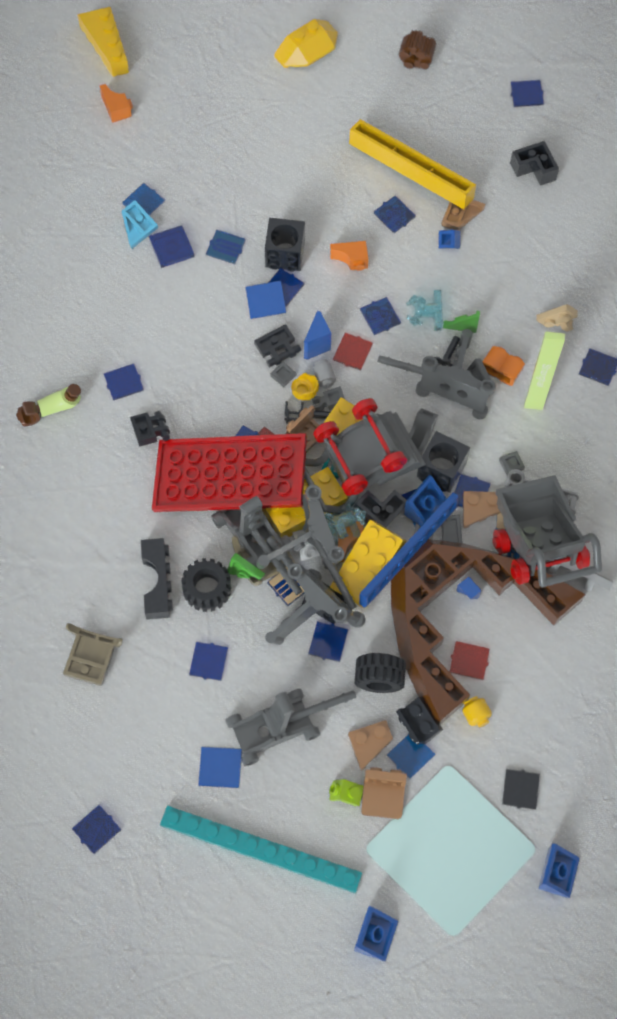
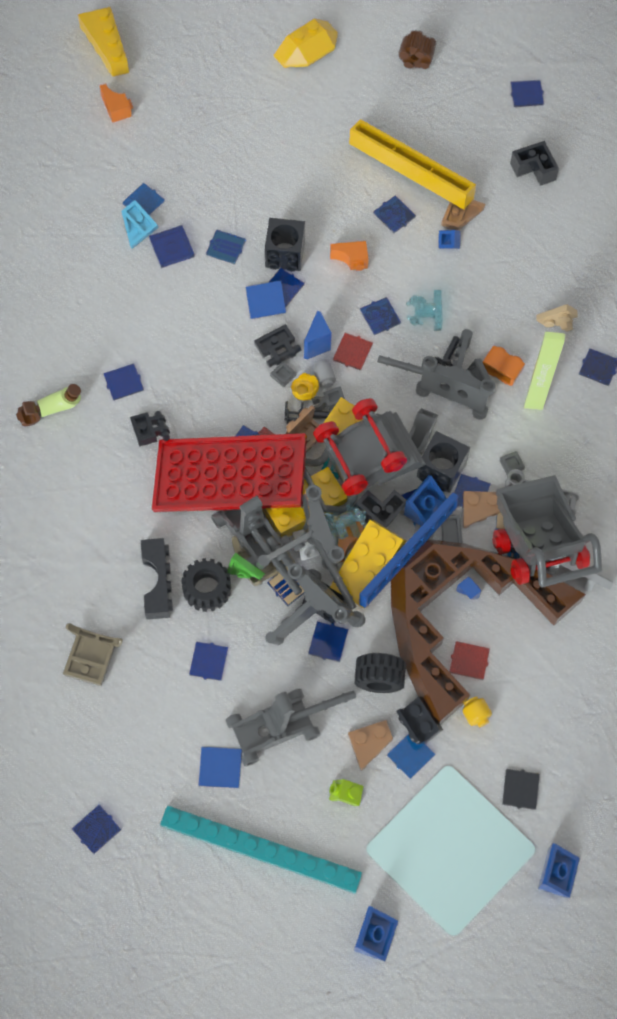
medium nougat bracket [361,767,407,819] -> none
bright green tile [443,310,480,333] -> none

